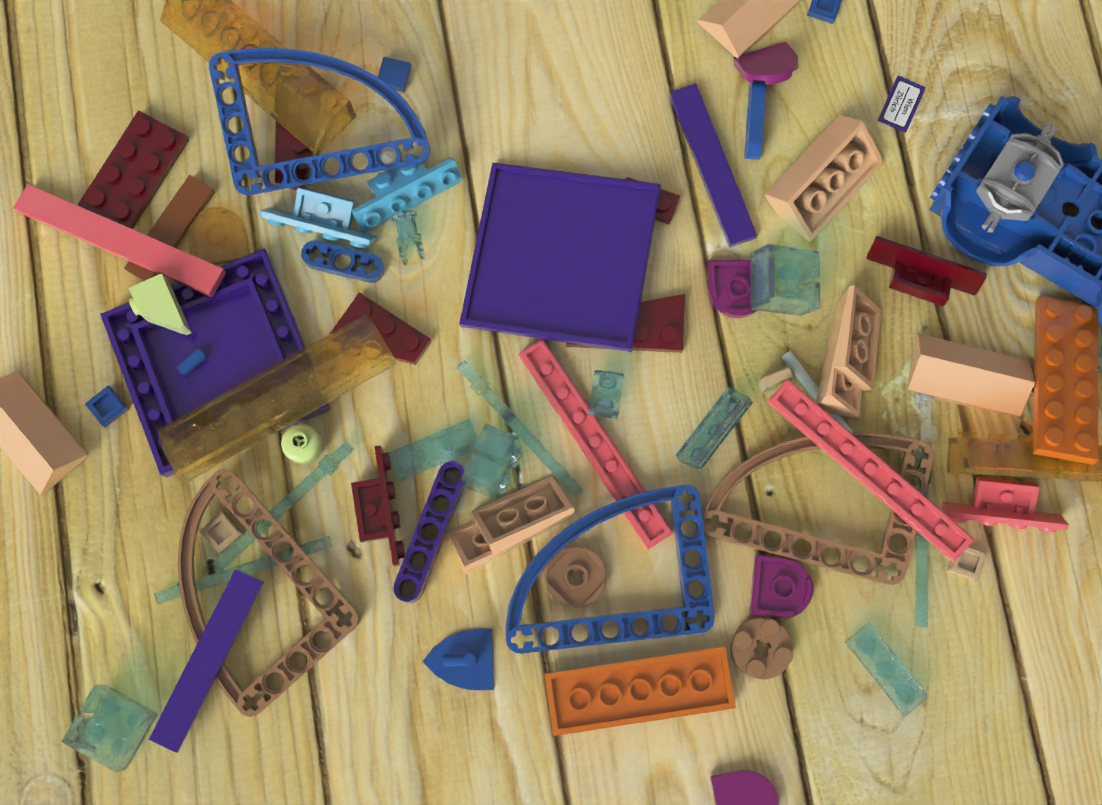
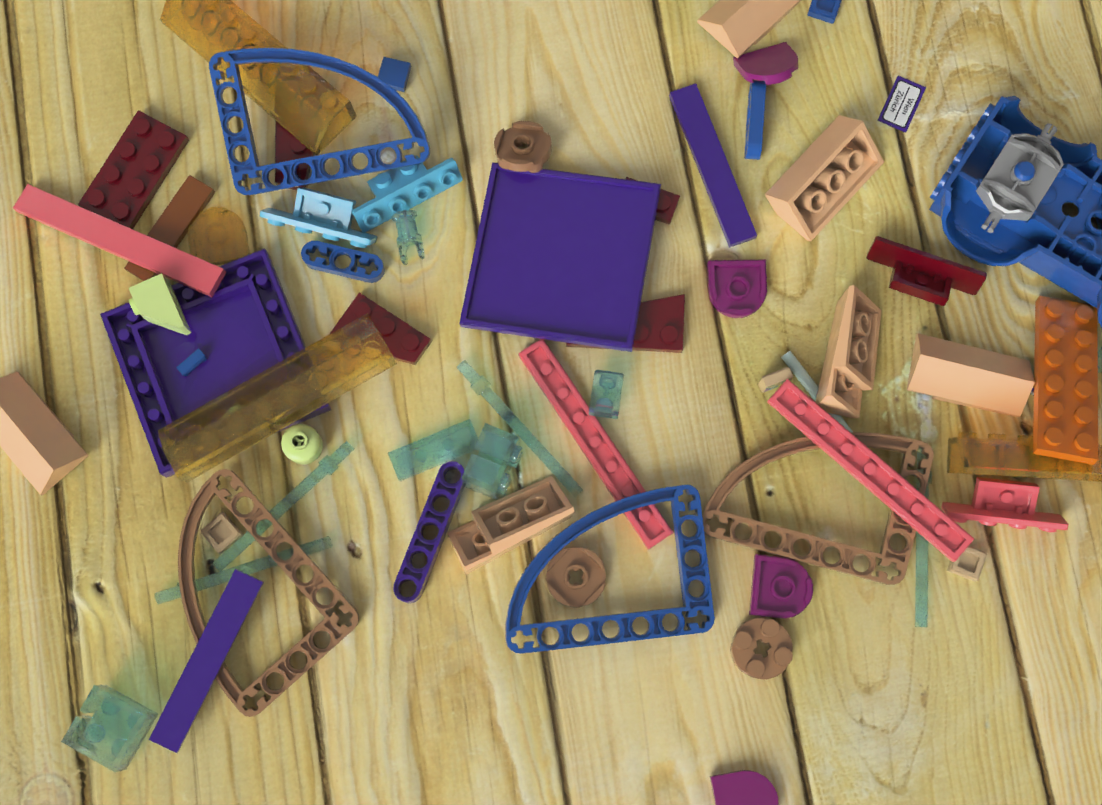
blue tile [85,385,129,428] -> none
dark red bracket [351,445,405,567] -> none
blue shield [423,629,493,691] -> none
orange plate [544,646,736,736] -> none
clear light blue plate [675,387,753,472] -> none
clear light blue piece [750,244,821,316] -> none
clear light blue plate [845,623,929,716] -> none
none -> medium nougat plate [494,121,552,173]

